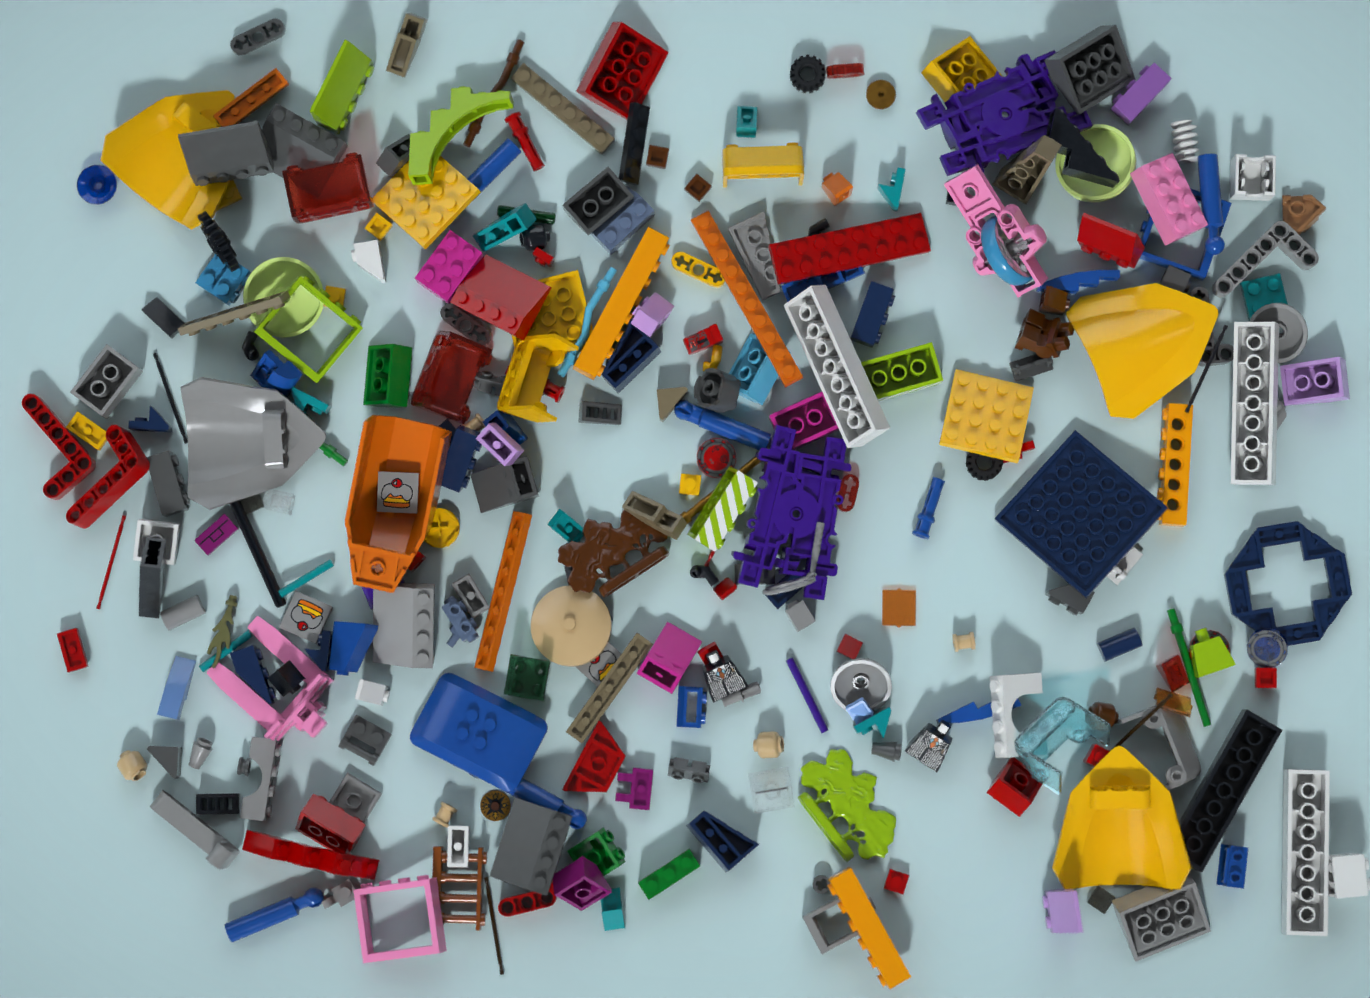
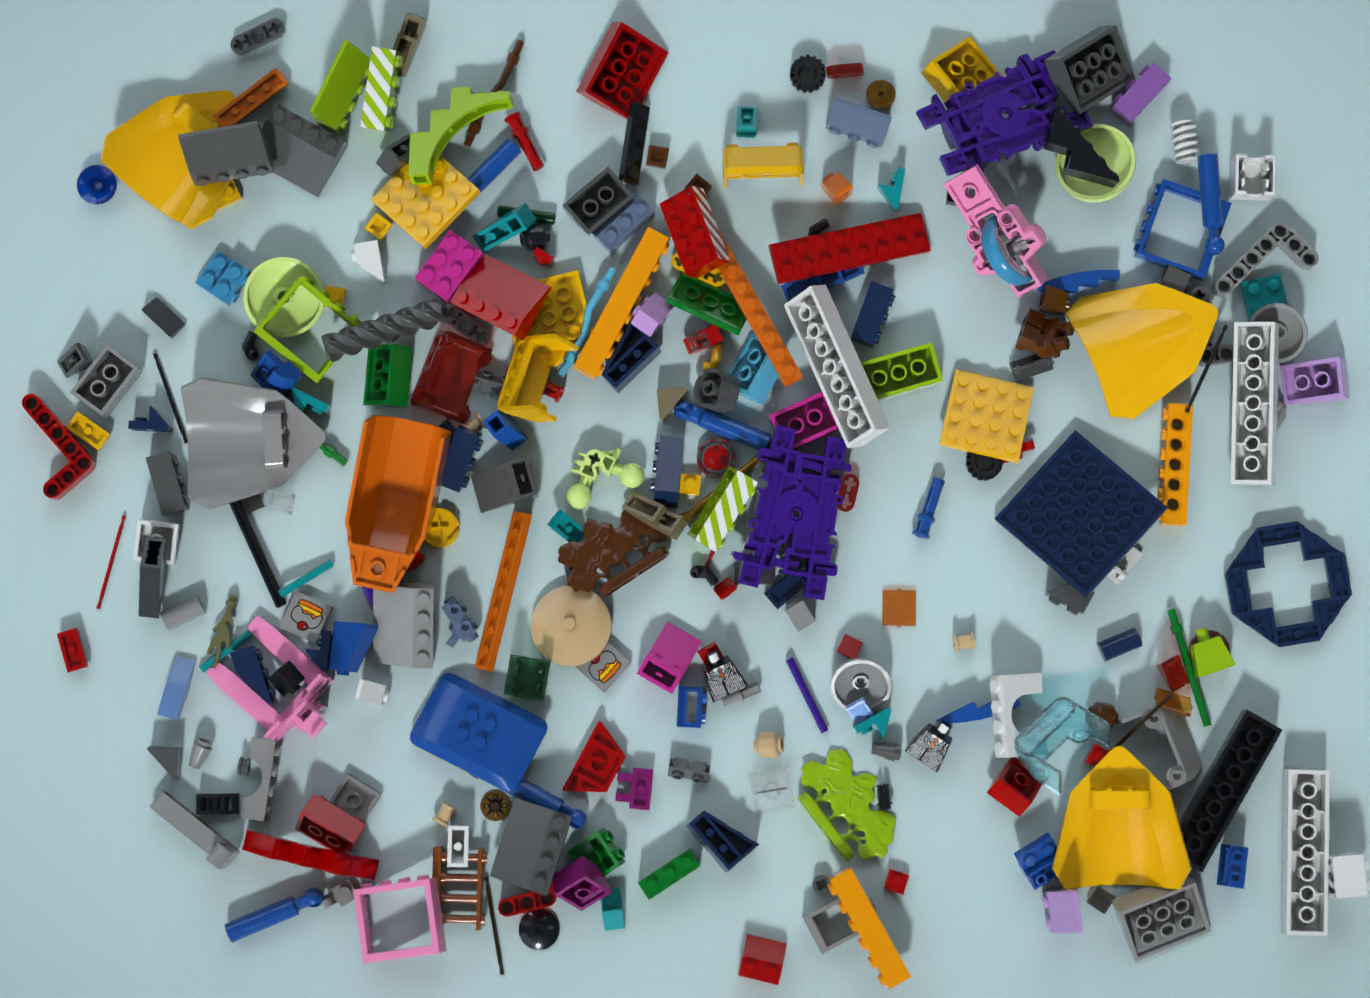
red beam [66,424,150,529] -> none
tan head [117,750,148,781] -> none
dark tan plate [178,290,290,336] -> none
magenta tile [194,514,238,556] -> none
black gear [197,211,240,272] -> none
clear red windscreen [282,152,374,223] -> none
dark grey plate [338,715,392,766] -> none
light grey tile [377,471,419,514] -> none
light grey brick [451,573,490,619] -> none
lavender brick [476,423,525,466] -> none
dark tan plate [511,63,615,154] -> none
dark tan plate [566,633,653,743] -> none
dark grey slope [578,401,622,425] -> none
light grey wing [728,212,780,301] -> none
light grey piece [762,522,825,595] -> none
dark tan wedge [992,135,1062,204] -> none
red slope [1077,213,1145,269] -> none
bright pink brick [1130,153,1208,246] -> none
tile [1247,628,1288,668] -> none
red plate [1255,668,1277,688] -> none
medium nougat plate [1282,195,1326,235] -> none
none -> dark grey slope [57,342,93,378]
none -> dark grey piece [321,298,445,362]
none -> lime brick [360,47,404,132]
none -> black dish [519,909,560,950]
none -> yellowish green piece [566,448,645,509]
none -> dark blue wedge [650,435,684,509]
none -> red brick [659,186,730,278]
none -> green tile [666,271,747,336]
none -> red slope [738,934,787,985]
none -> sand blue slope [826,97,892,148]
none -> black pin [876,784,893,810]
none -> blue brick [1013,833,1057,890]

